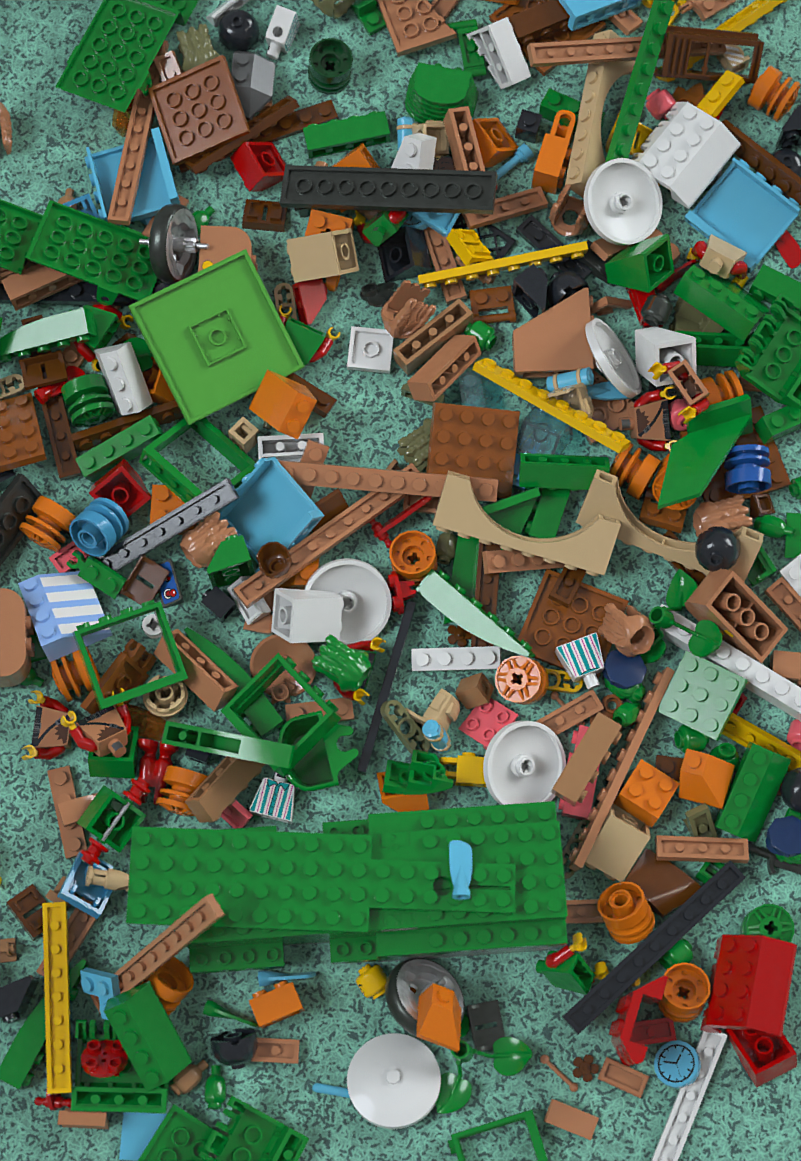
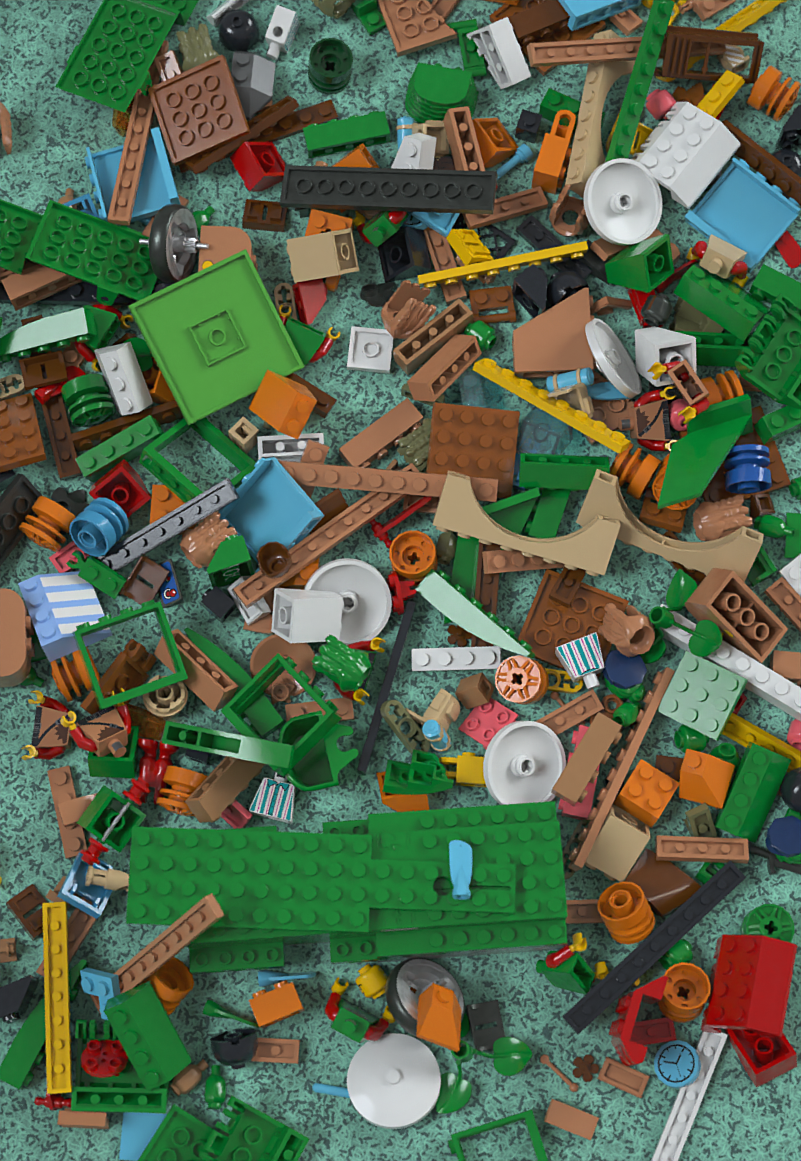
white wheel [142,614,162,639] -> none
black cylinder [695,527,740,572] -> none
none -> pearl dark grey plate [51,487,89,517]
none -> torso [325,977,395,1043]
none -> nougat brick [339,398,424,468]

